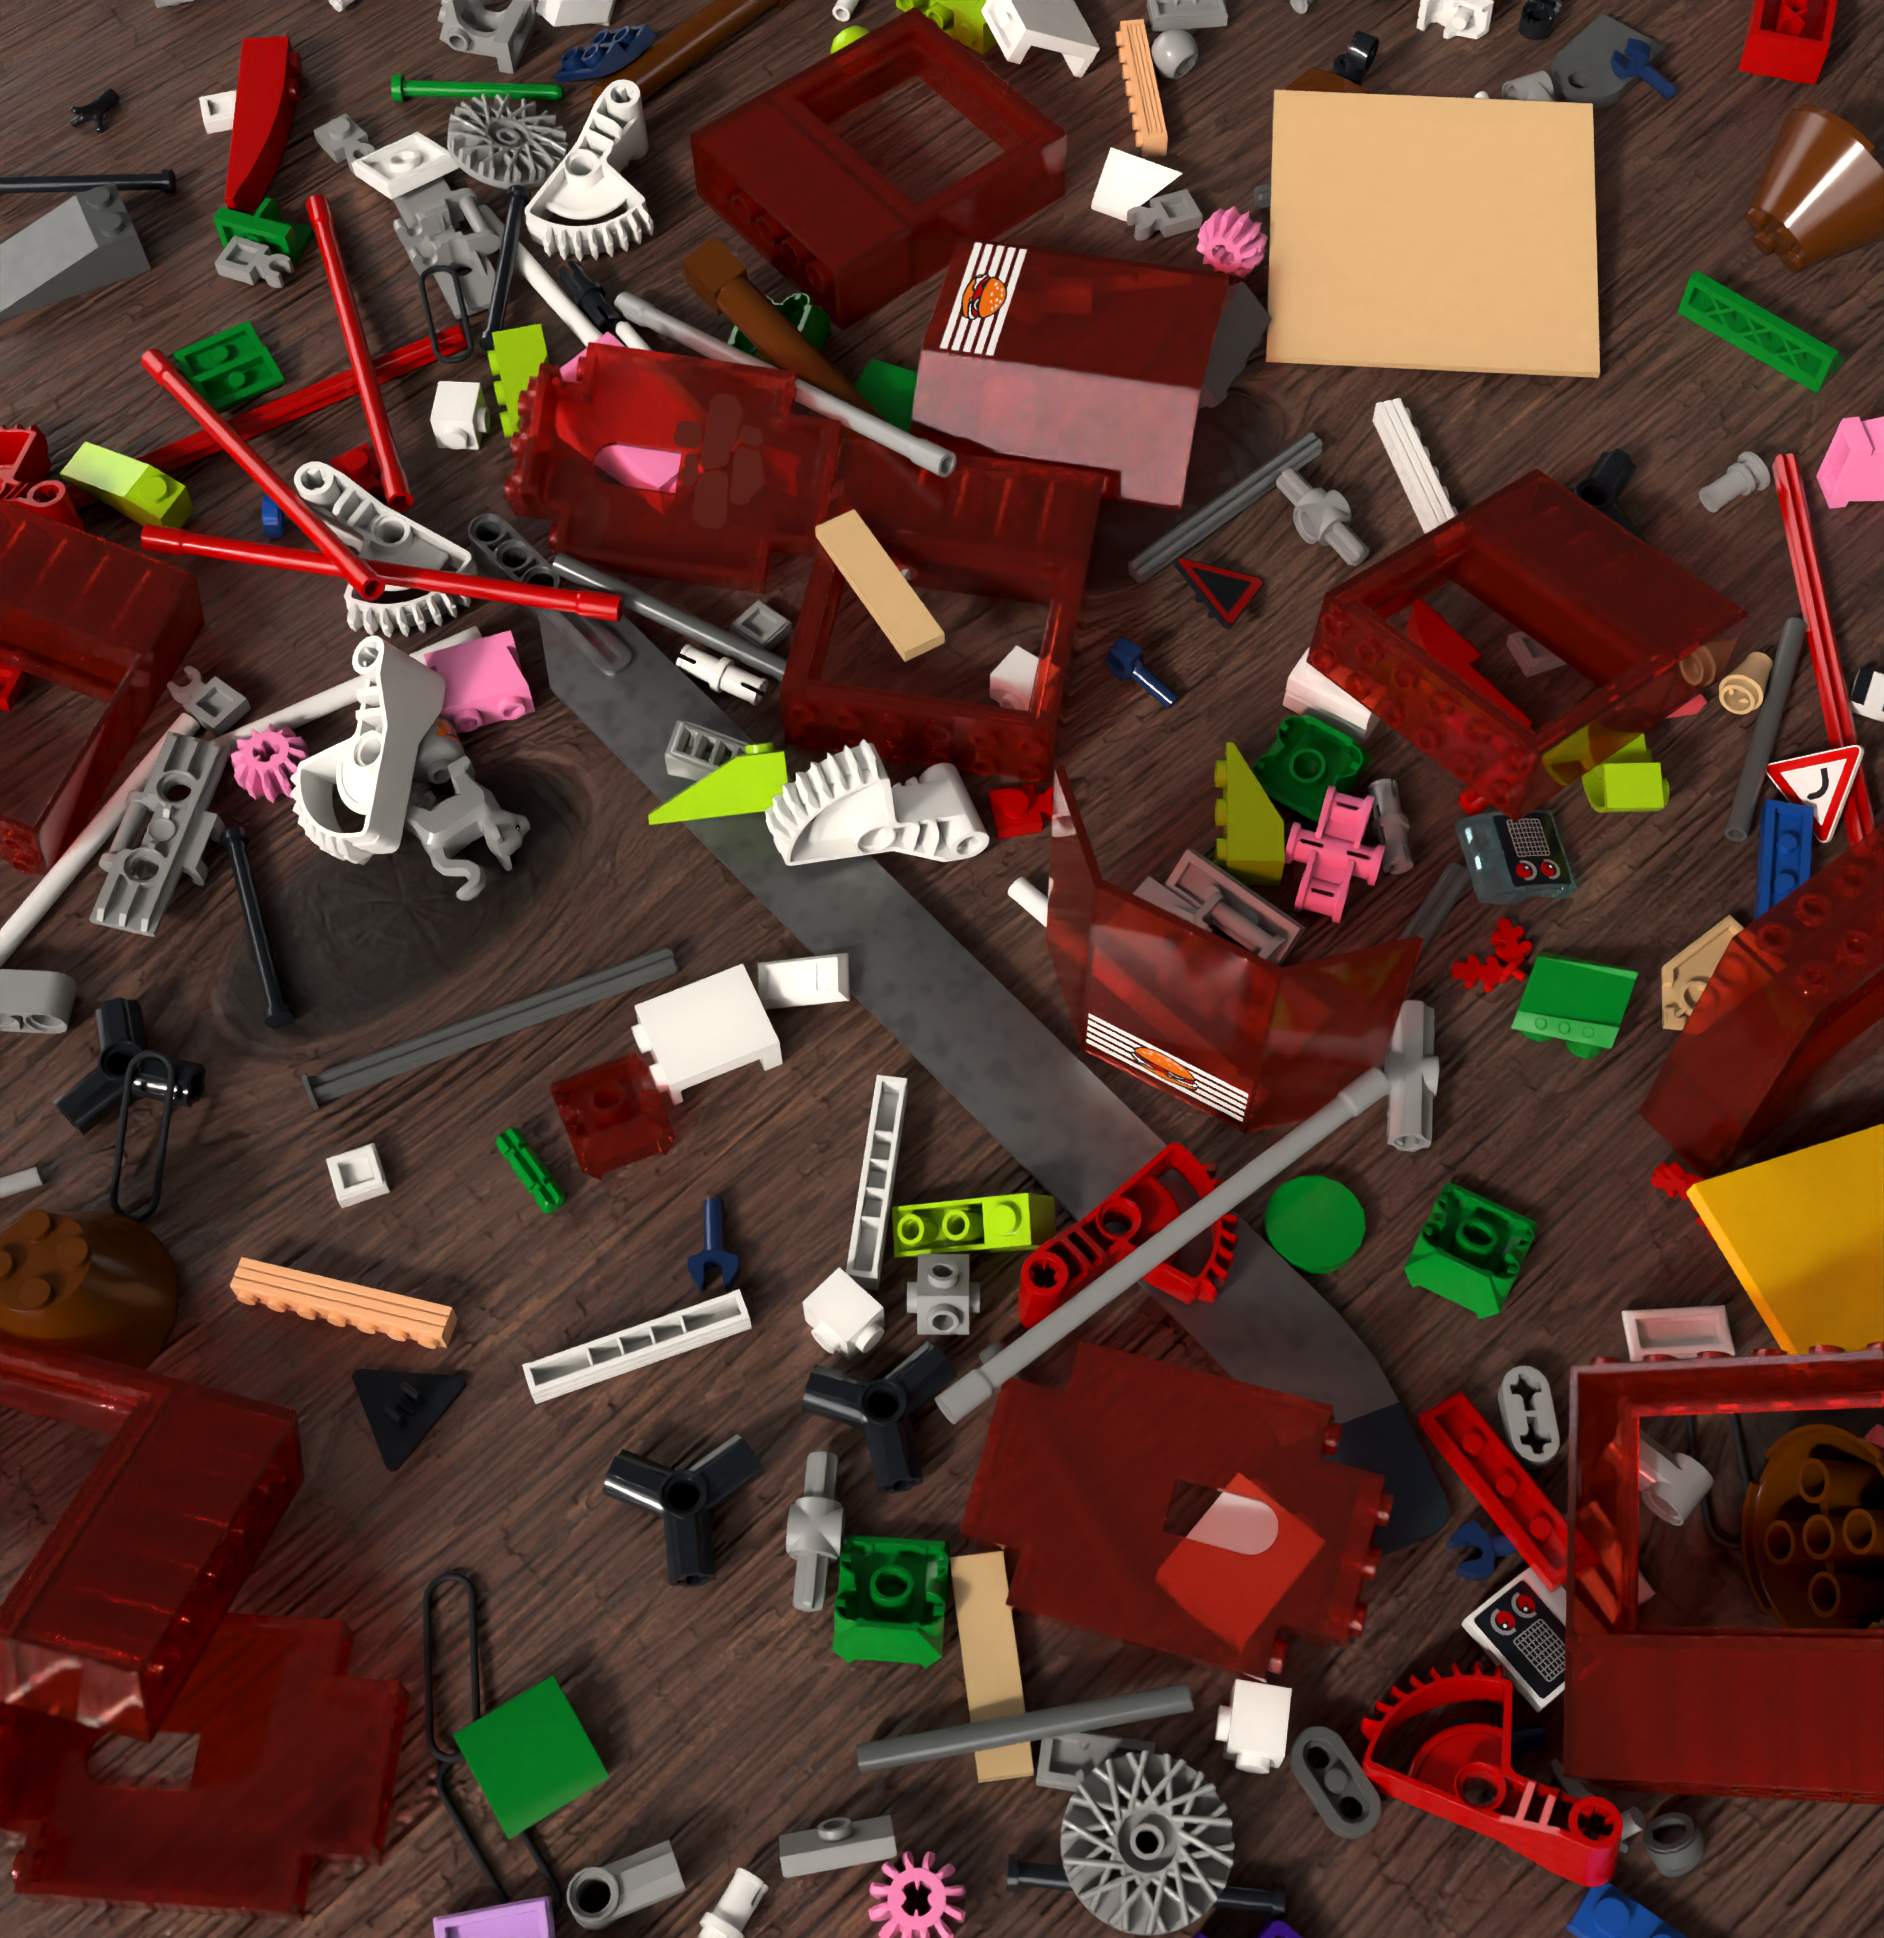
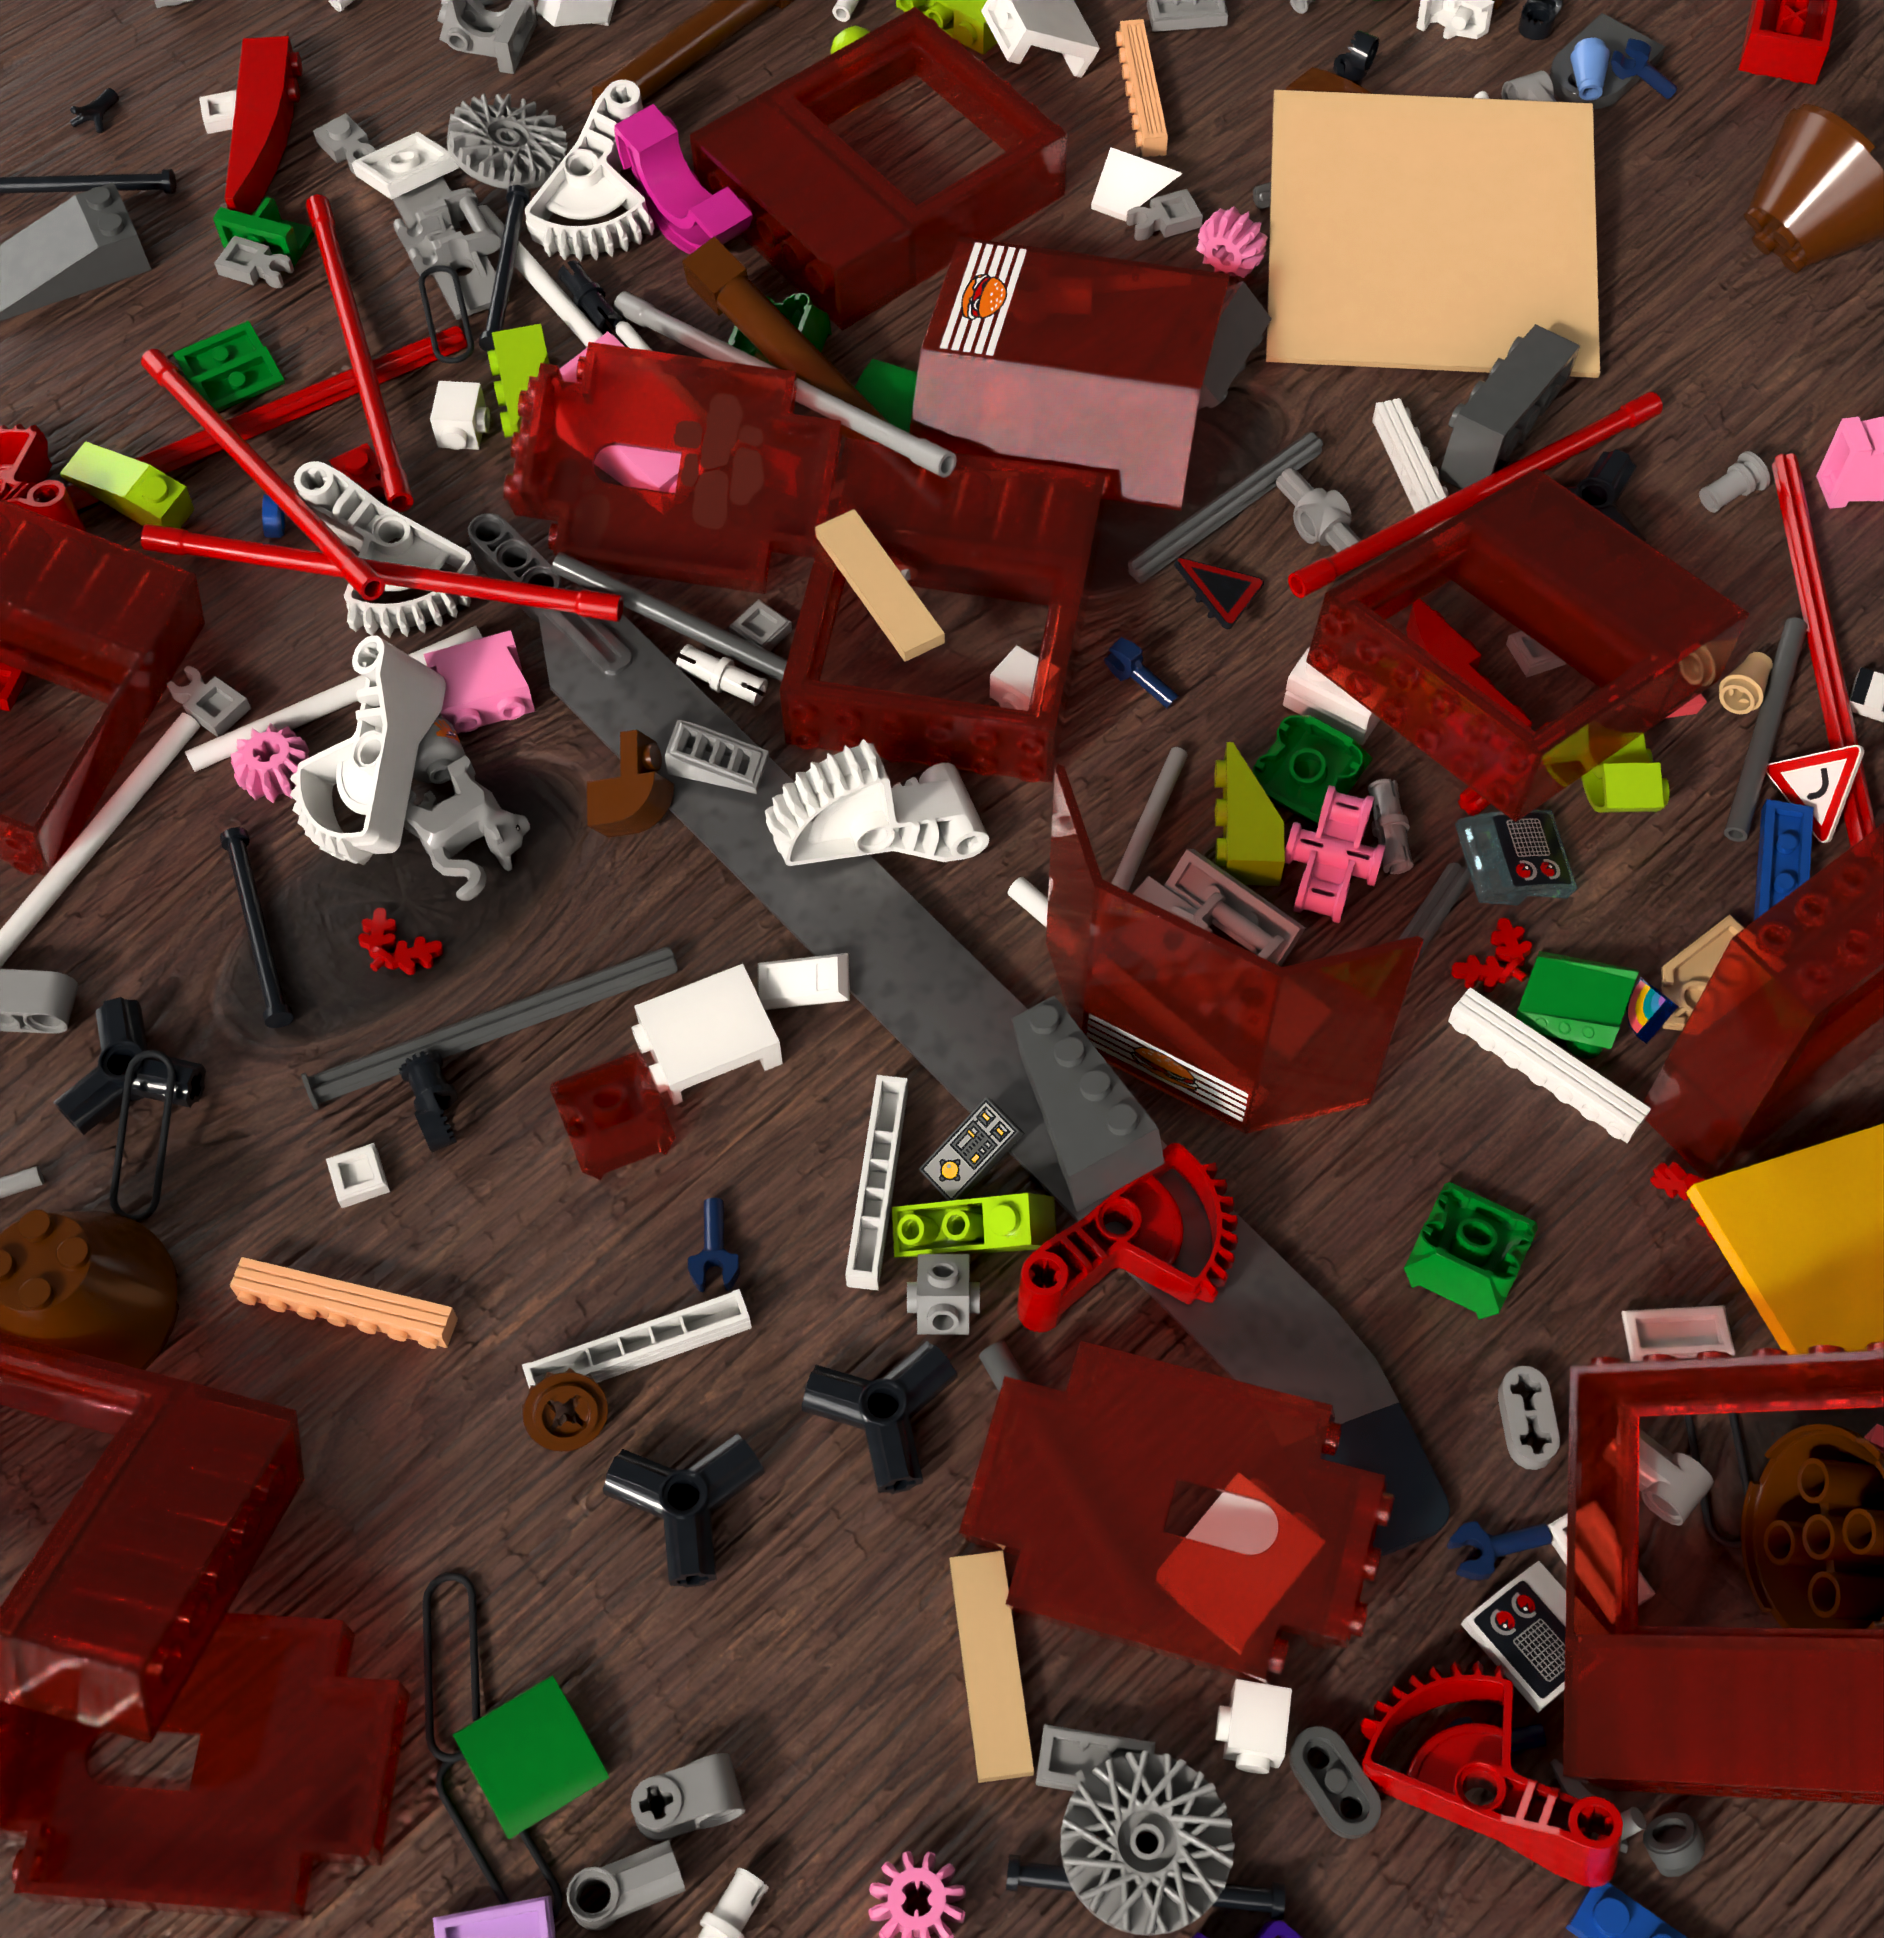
light grey piece [89,731,232,937] -> none
black piece [352,1369,466,1472] -> none
green bar [391,74,563,102] -> none
green axle [496,1127,567,1214] -> none
dark blue slope [554,24,656,83] -> none
lime slope [648,742,788,825] -> none
light grey plate [779,1815,897,1878] -> none
light grey axle [786,1451,845,1612] -> none
white brick [803,1267,885,1361] -> none
green slope [832,1535,950,1669] -> none
dark grey piece [856,1682,1194,1773] -> none
light grey piece [935,1067,1391,1424] -> none
red plate [988,784,1073,839] -> none
light grey piece [1151,28,1198,80] -> none
green tile [1263,1175,1366,1274] -> none
light grey piece [1384,1000,1439,1152] -> none
red tile [1418,1390,1597,1593] -> none
green fence [1677,270,1845,394] -> none
none -> red animal [358,908,443,975]
none -> black connector [399,1051,458,1153]
none -> reddish brown gear [522,1368,608,1451]
none -> reddish brown brick [587,730,675,838]
none -> dark pink brick [614,104,753,254]
none -> light grey piece [631,1753,746,1842]
none -> tile [919,1097,1025,1201]
none -> dark grey wedge [1011,996,1165,1212]
none -> light grey bar [1078,747,1188,968]
none -> red piece [1288,392,1663,598]
none -> dark grey wedge [1439,324,1580,489]
none -> white piece [1448,987,1651,1144]
none -> medium blue cone [1570,38,1610,101]
none -> tile [1627,978,1678,1044]

